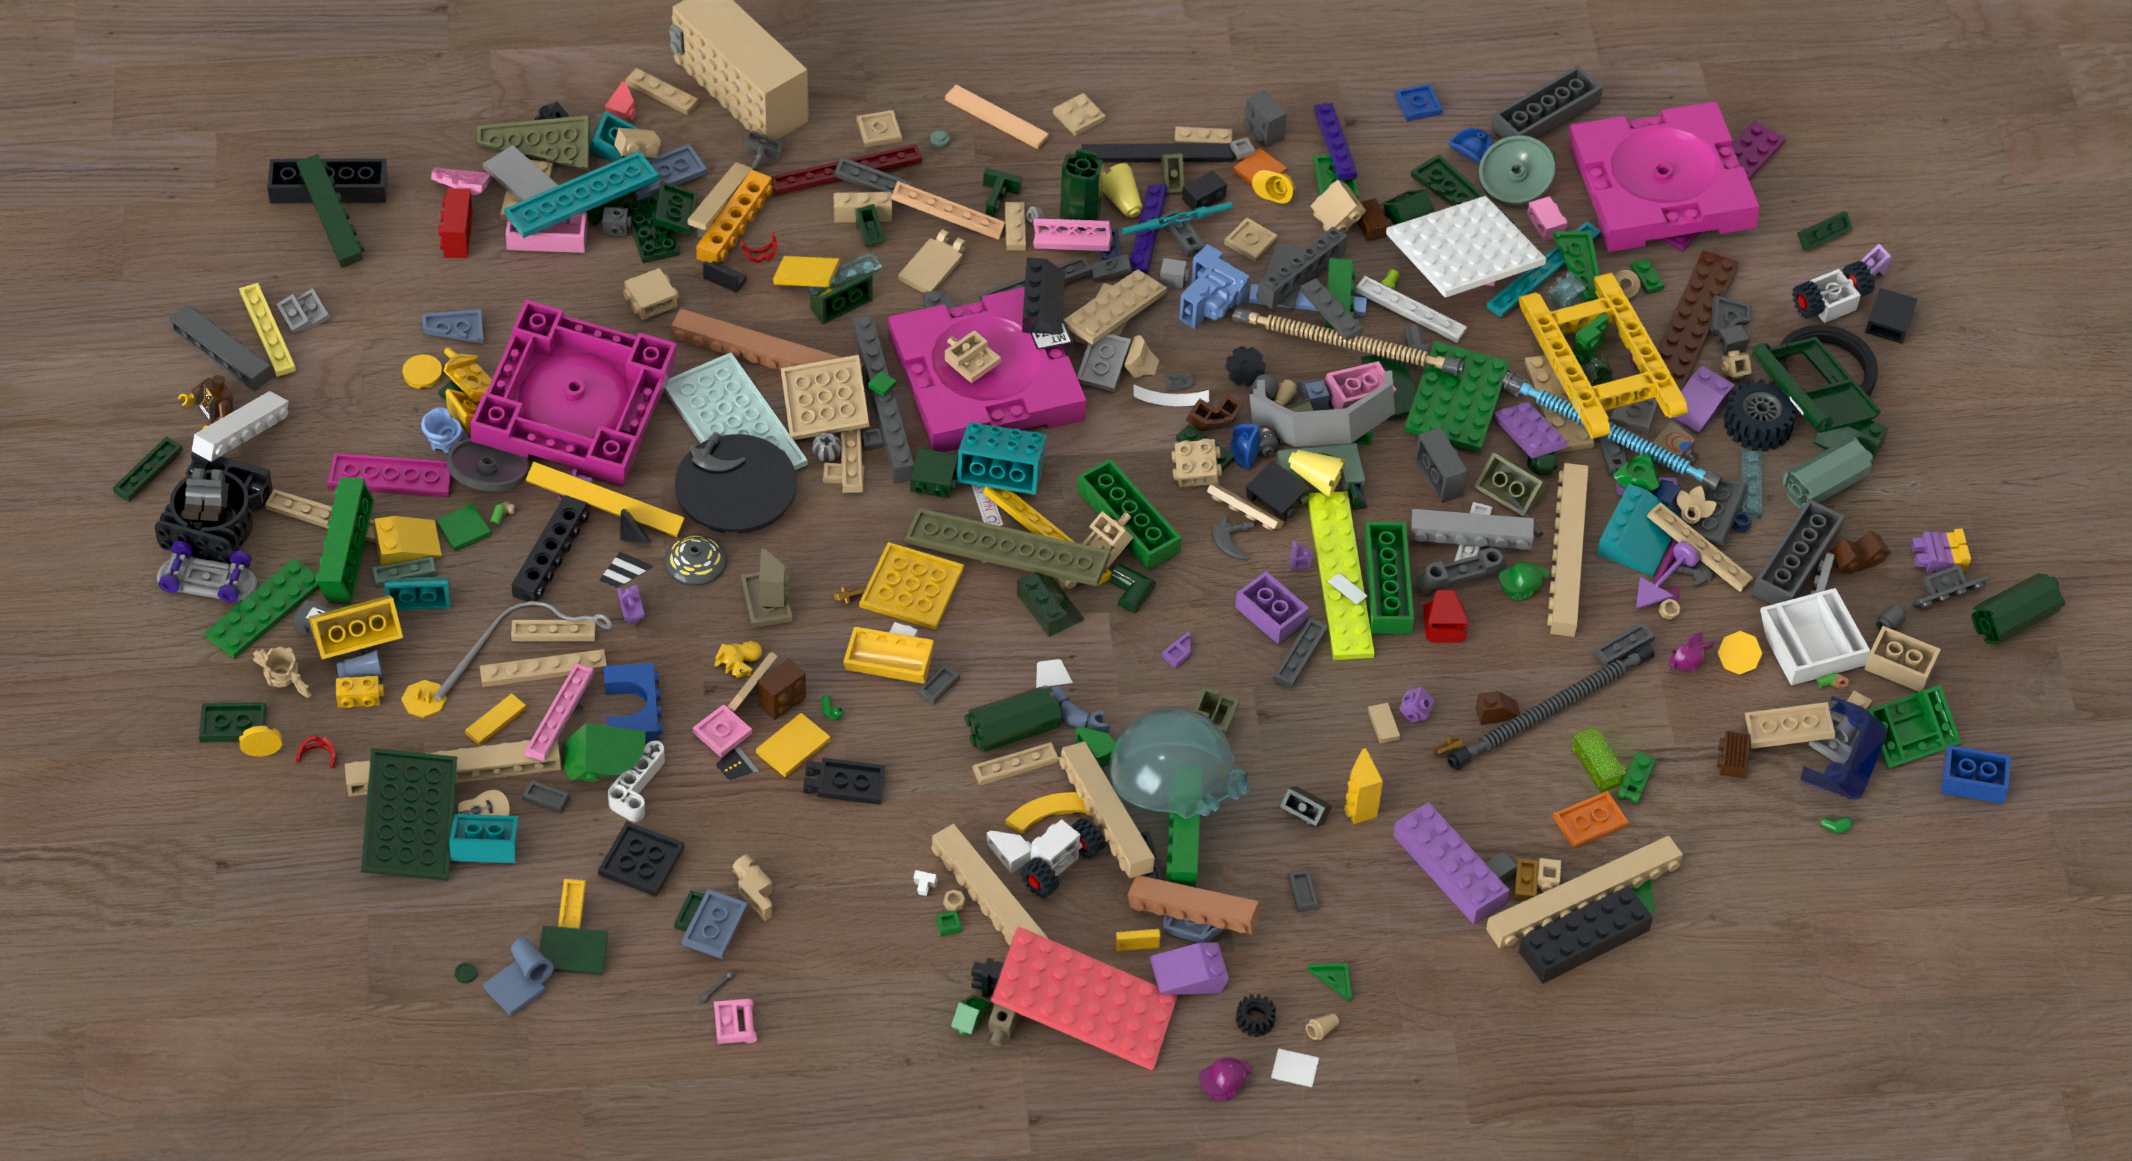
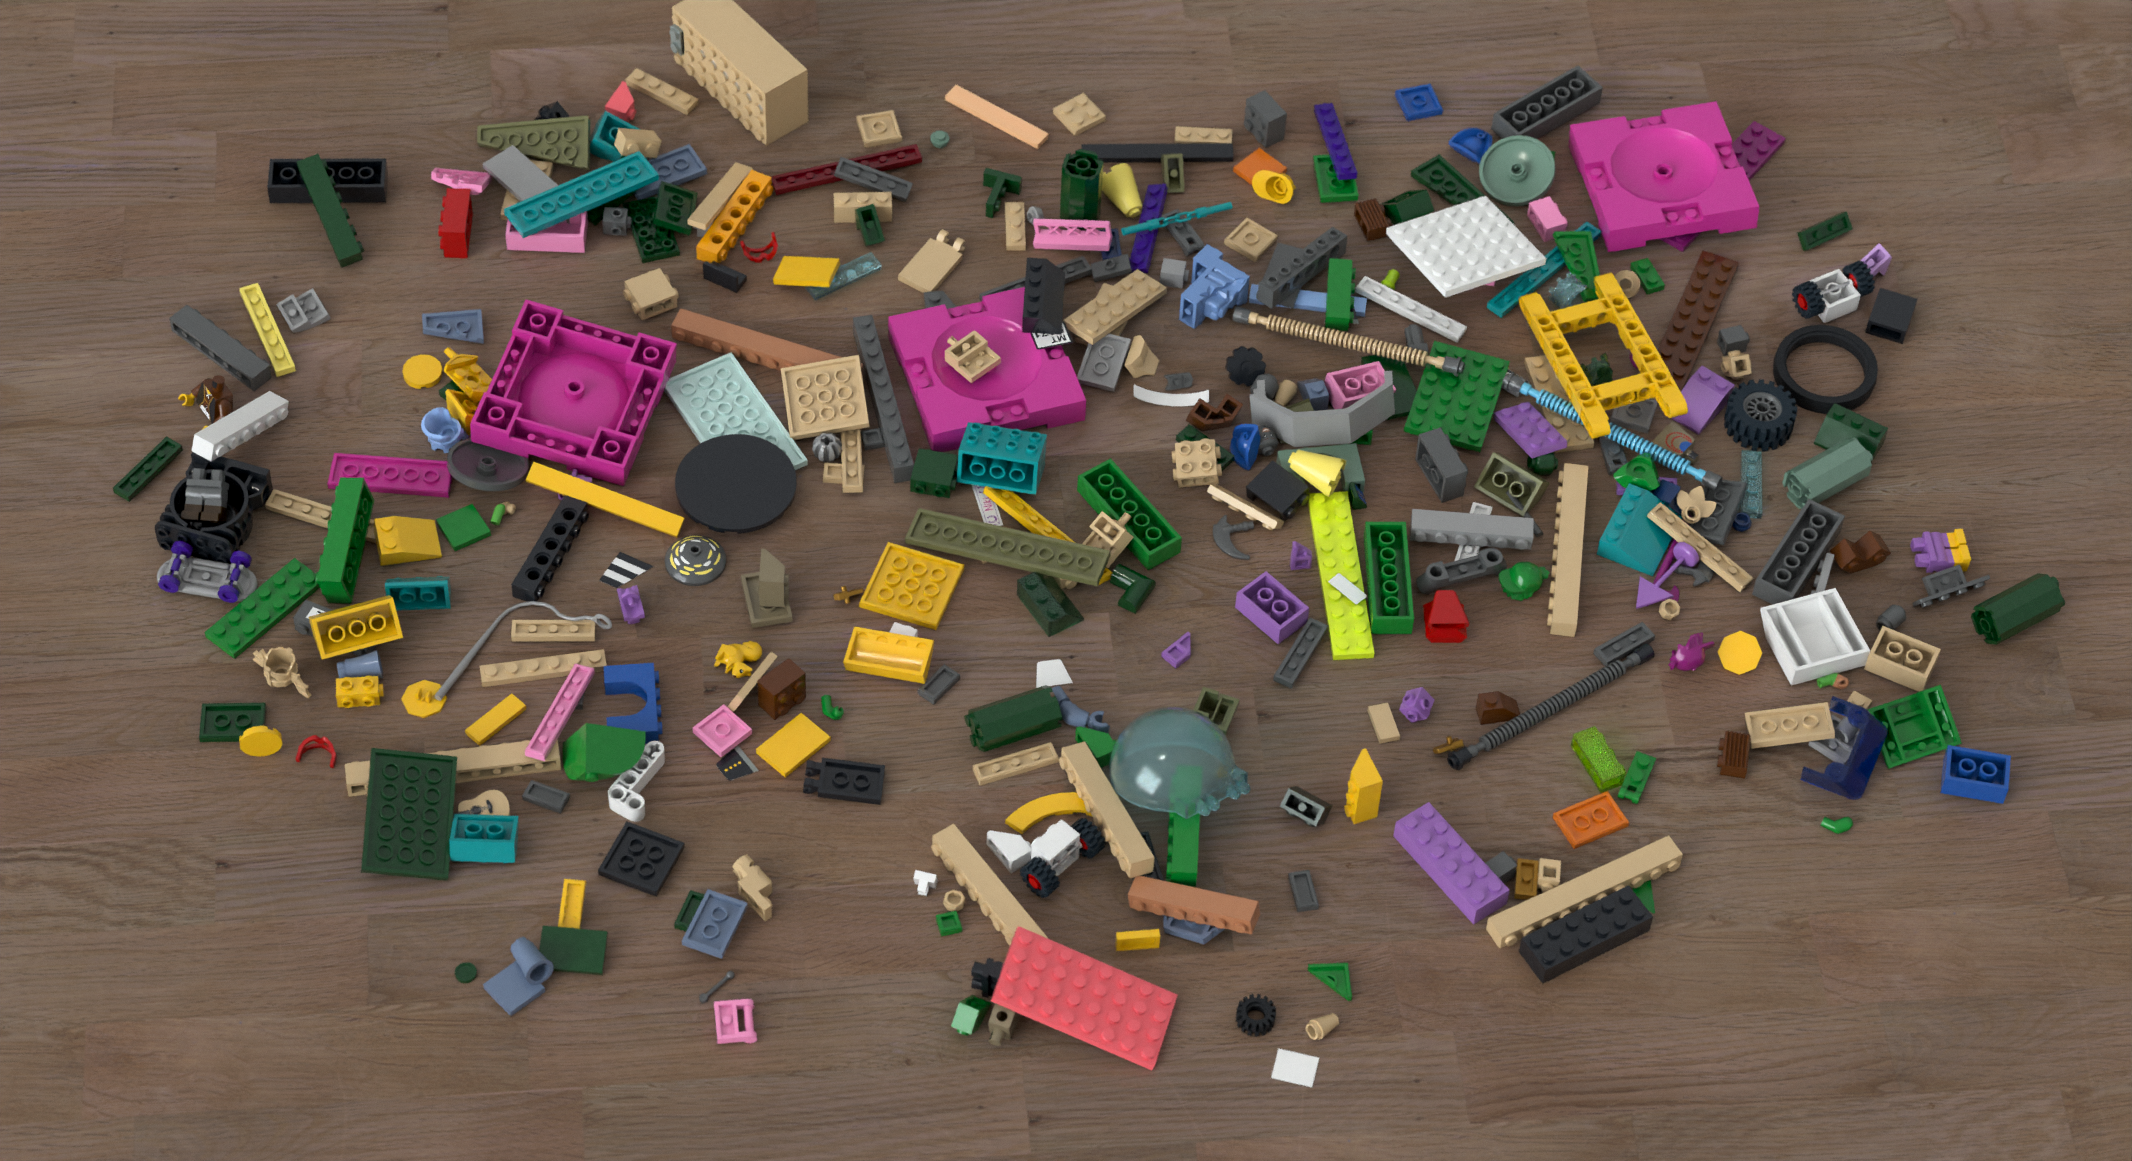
sand green tile [372,556,437,588] -> none
black slope [620,509,651,544] -> none
dark grey piece [690,432,745,471] -> none
dark grey plate [743,129,782,171] -> none
dark green slope [810,273,873,324] -> none
green tile [868,371,896,397] -> none
light nougat tile [891,181,1005,240] -> none
medium lavender slope [1150,943,1229,995] -> none
black brick [1182,170,1227,211] -> none
magenta hair [1199,1057,1253,1101] -> none
light grey tile [1230,137,1256,160] -> none
dark grey plate [1300,278,1363,341] -> none
tan brick [1311,180,1366,233] -> none
green plate [1573,313,1609,367] -> none
dark grey tile [1710,295,1751,335] -> none
dark green piece [1752,337,1881,433] -> none

